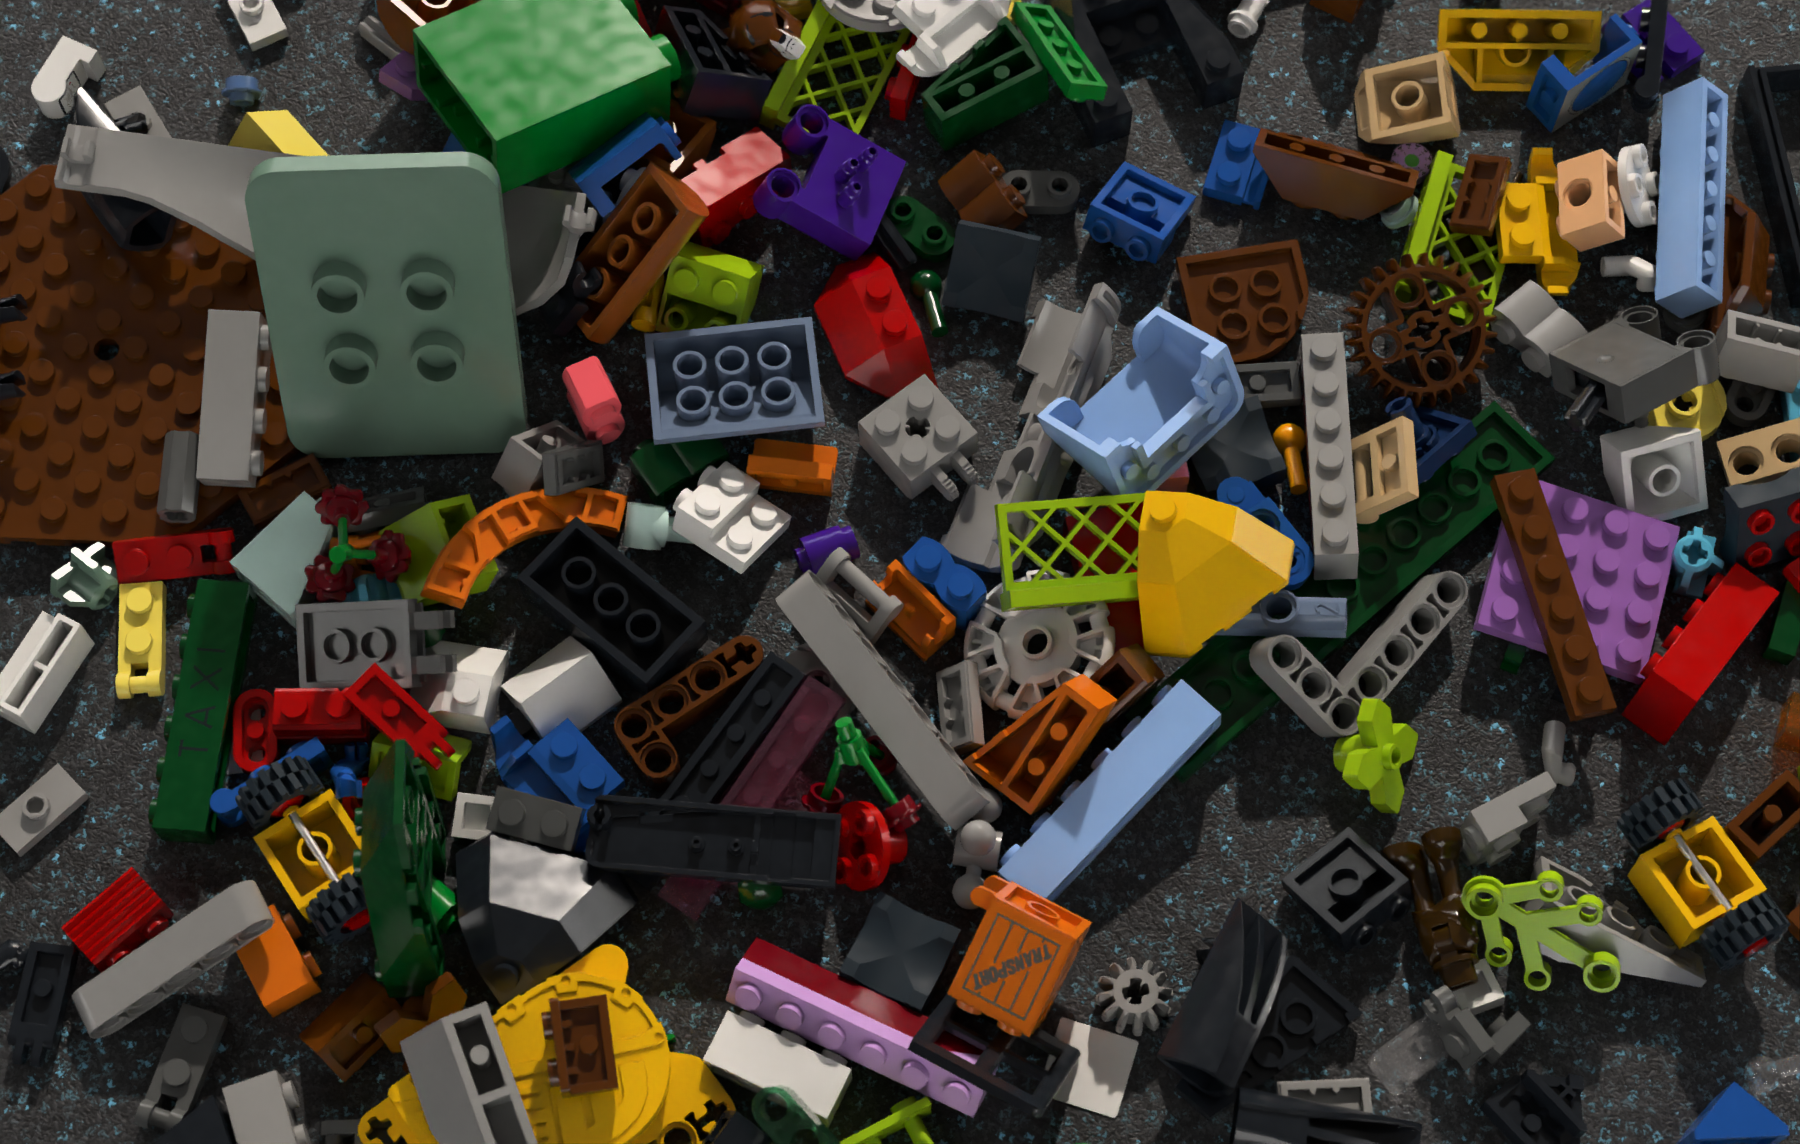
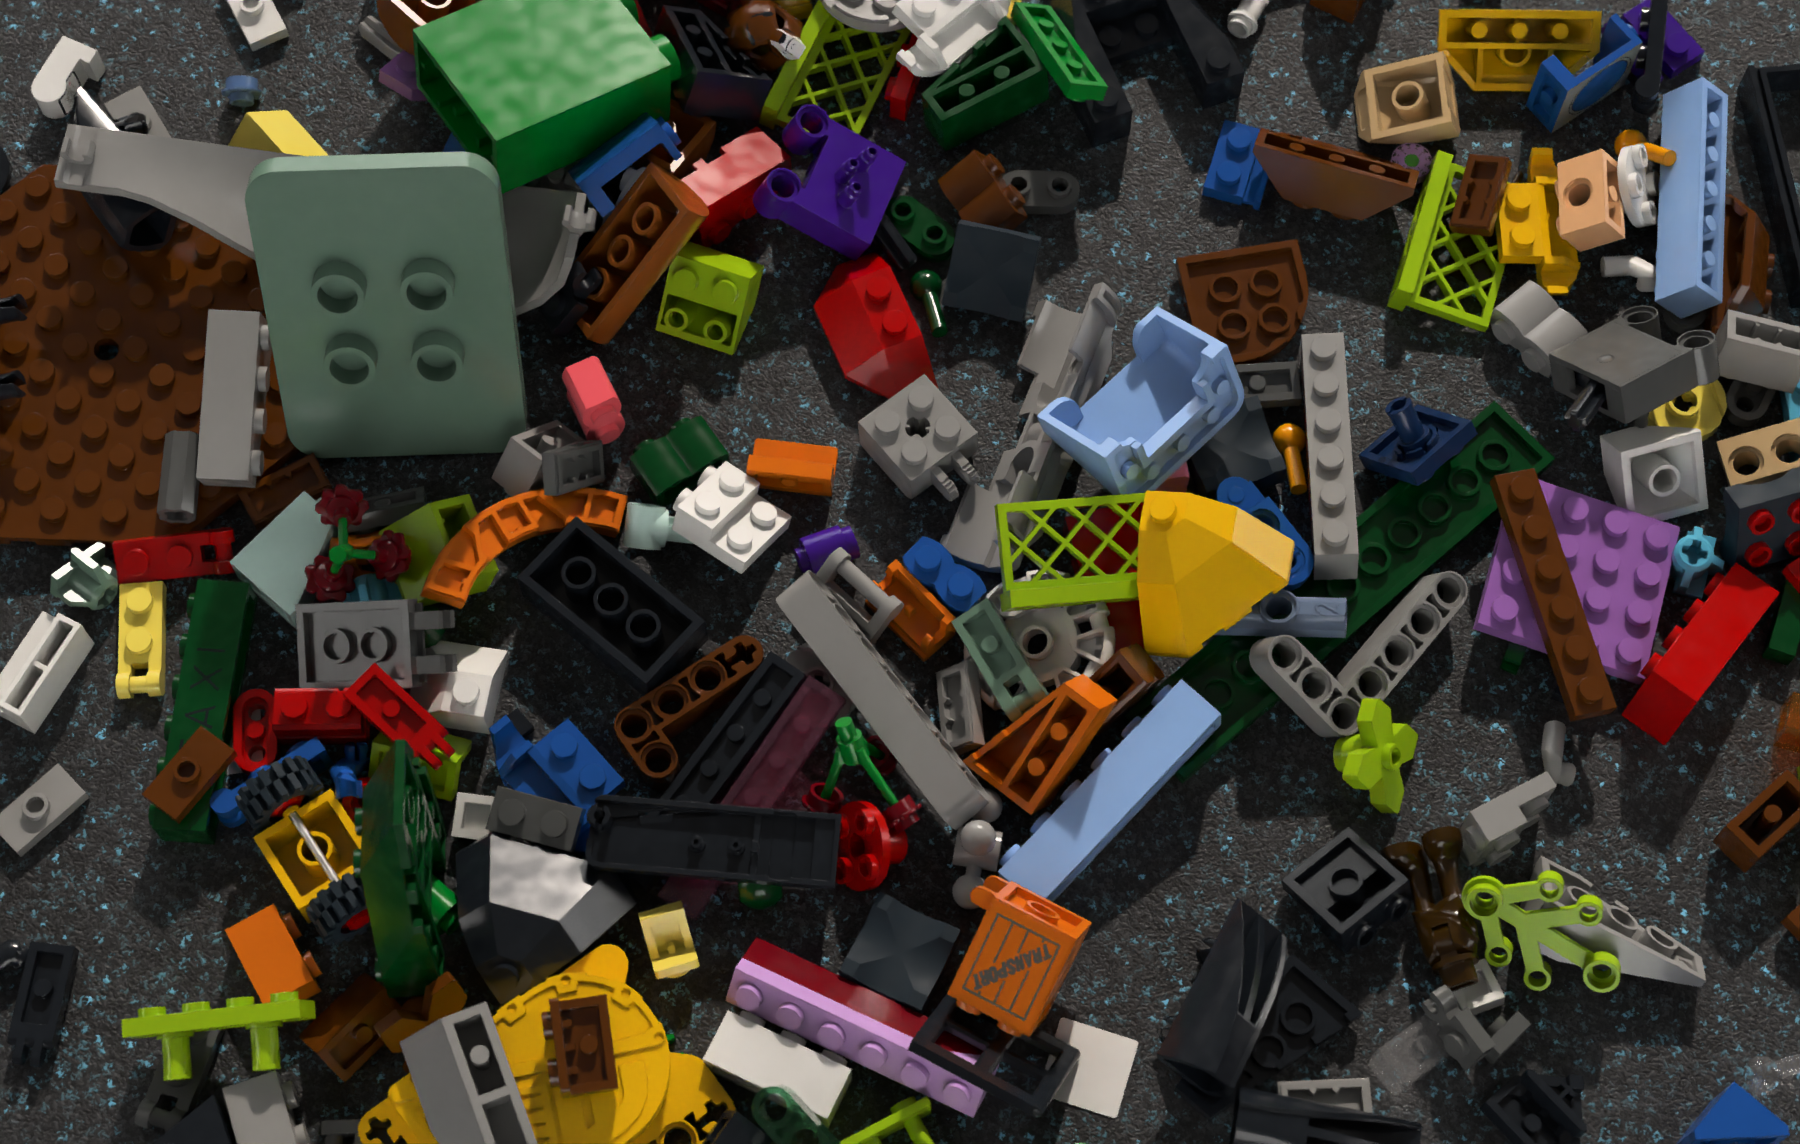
red brick [61,867,174,973] -> none
light grey beam [72,880,275,1039] -> none
white slope [500,636,622,739] -> none
yellow piece [631,274,665,332] -> none
sand blue slope [644,317,825,445] -> none
blue plate [1083,161,1196,264] -> none
light grey gear [1095,957,1173,1036] -> none
reddish brown gear [1340,253,1498,408] -> none
tan plate [1351,416,1419,524] -> none
light aqua plate [1379,195,1419,229] -> none
brick [1617,778,1790,970] -> none
none -> lime plate [121,991,316,1081]
none -> reddish brown plate [142,726,238,824]
none -> light yellow bracket [638,900,700,979]
none -> sand green plate [951,598,1049,723]
none -> light orange bar [1614,129,1676,166]

